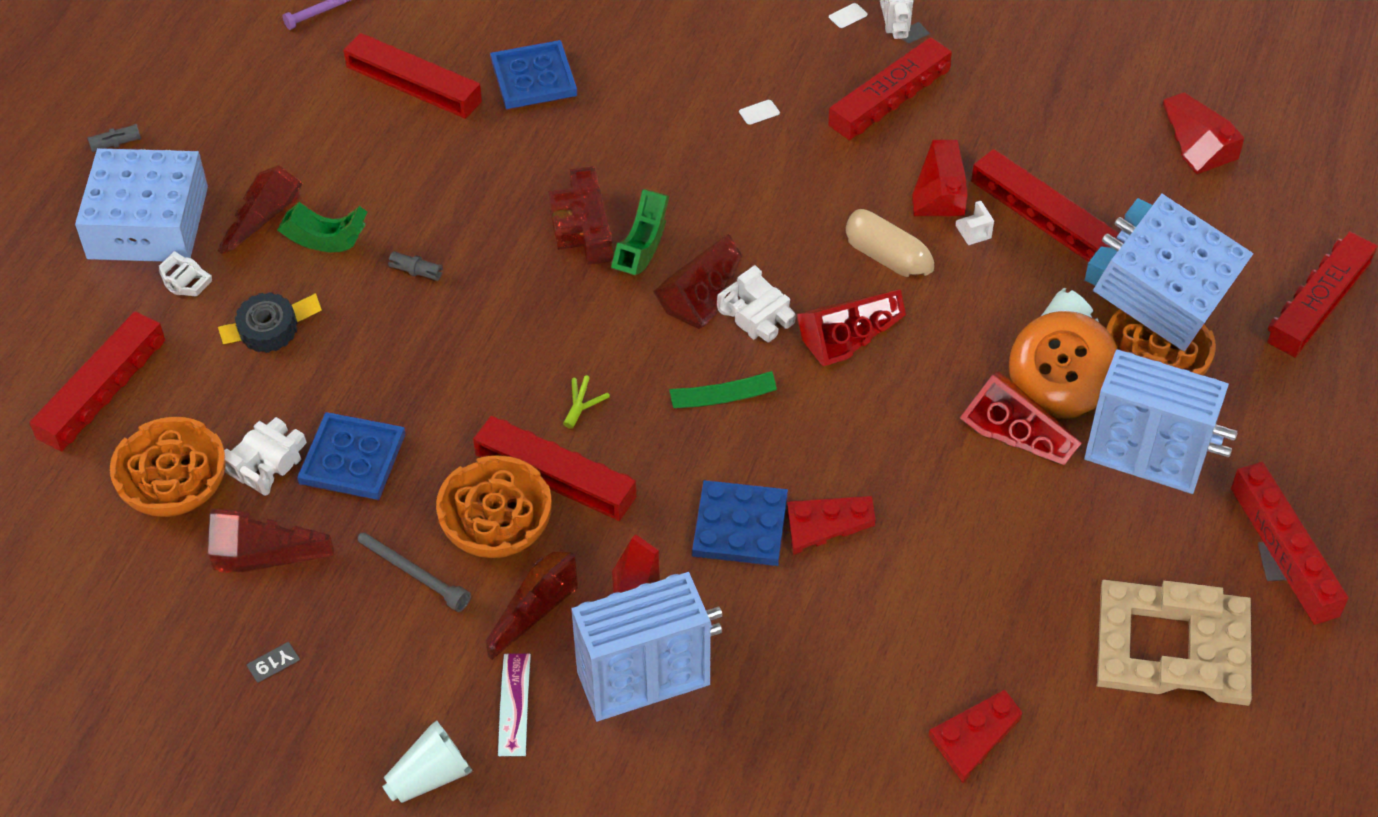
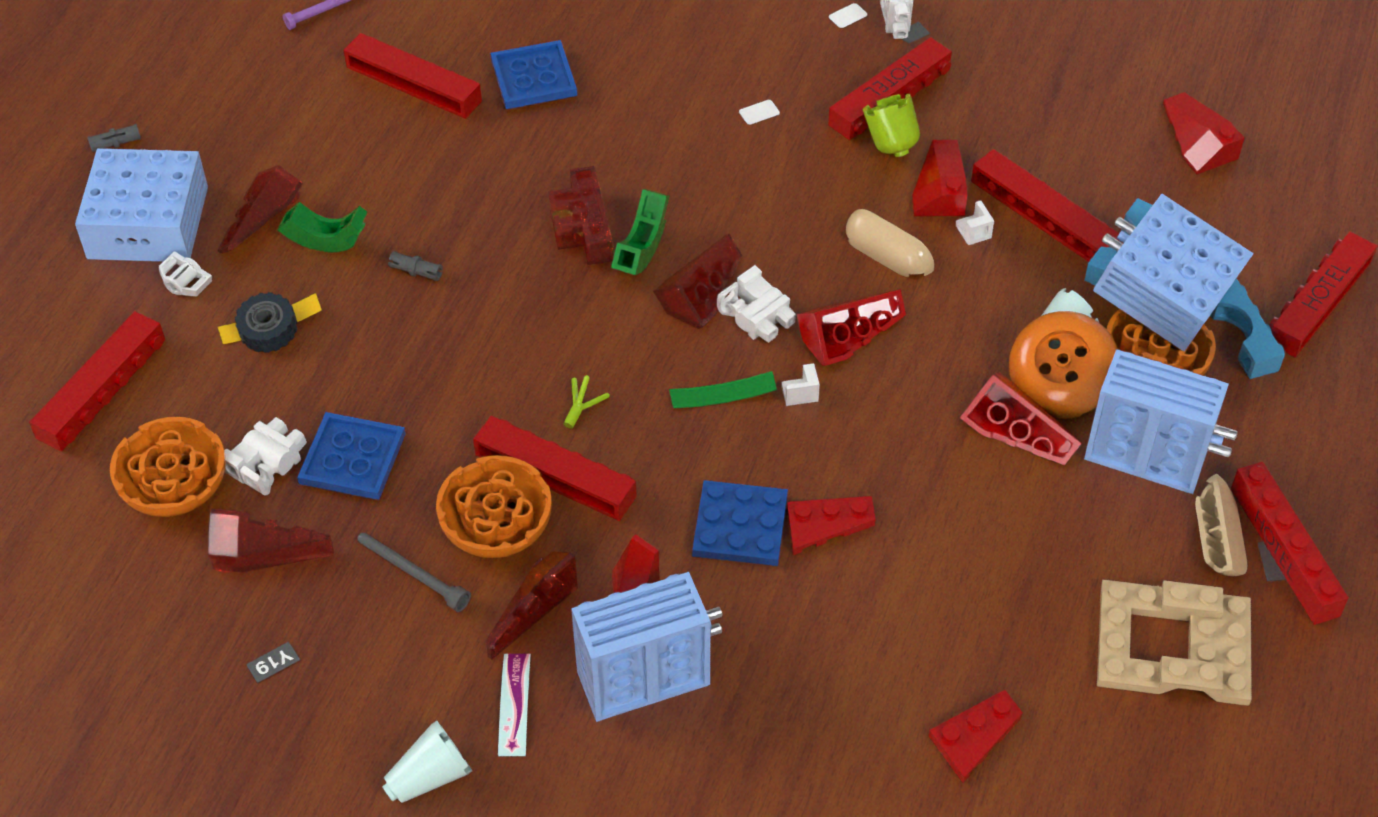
none -> white panel [781,364,820,406]
none -> lime cylinder [863,94,920,157]
none -> tan brick [1195,474,1247,576]
none -> dark azure arch [1211,278,1285,379]

